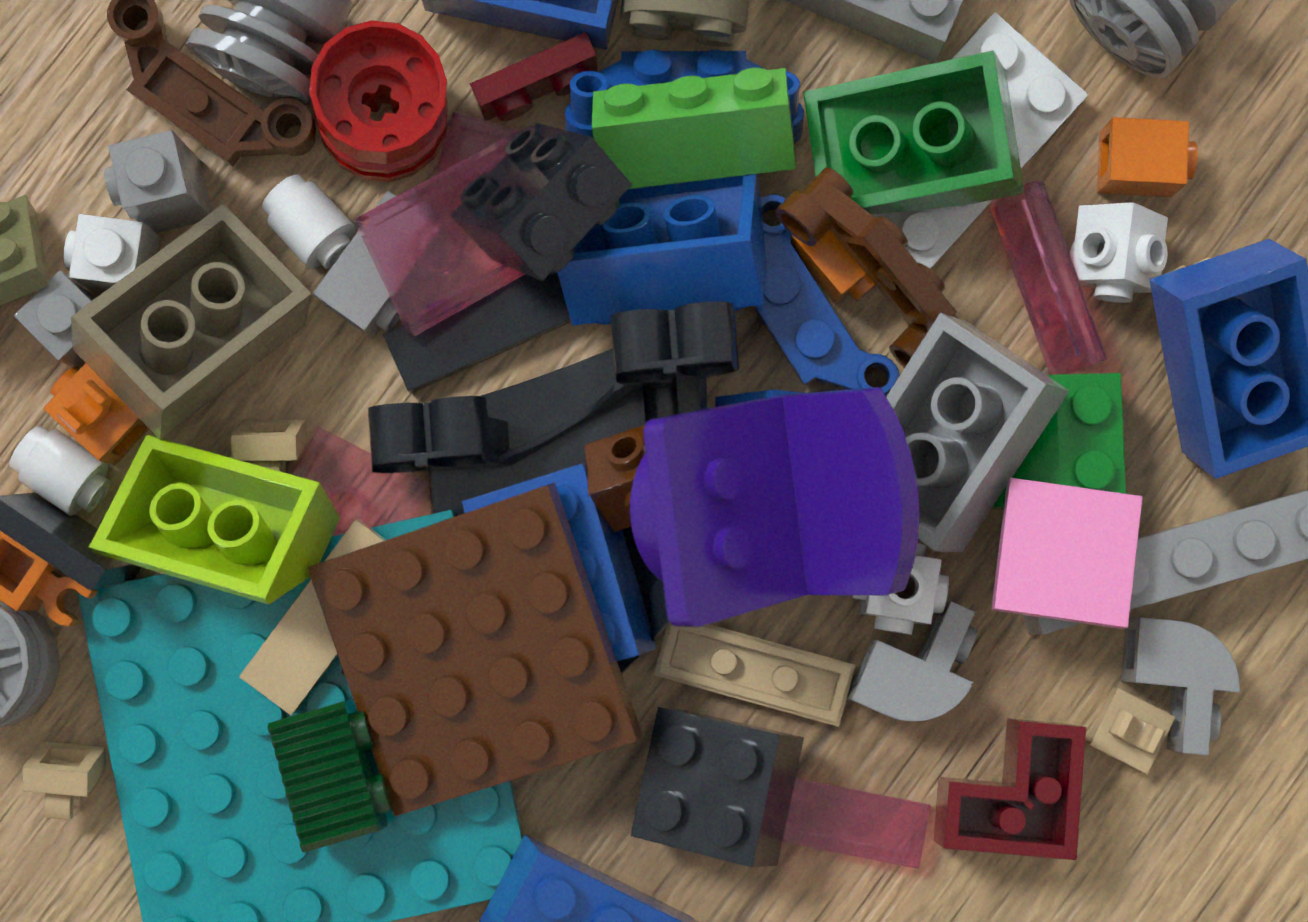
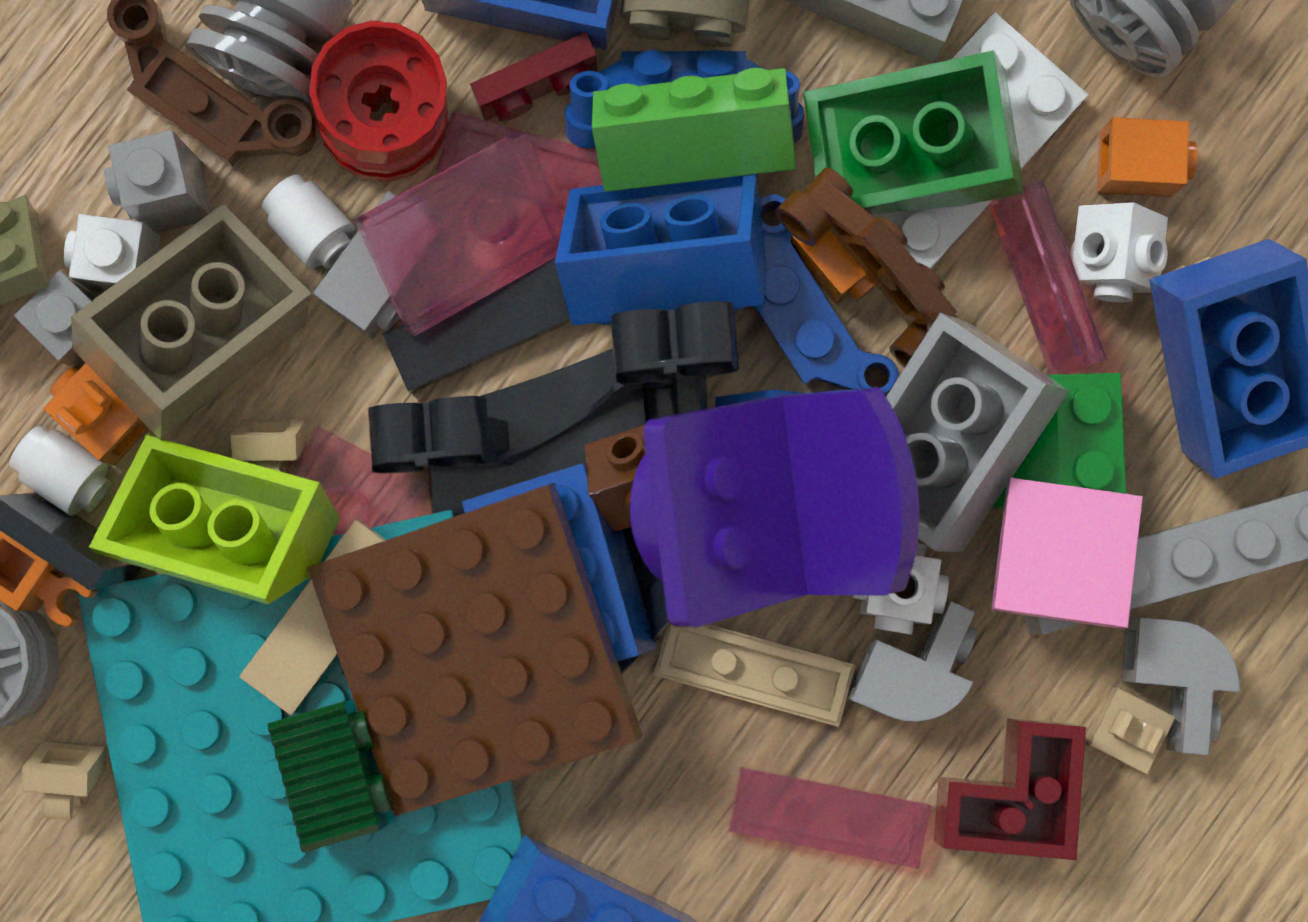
black brick [450,123,632,281] -> none
black brick [630,707,804,868] -> none

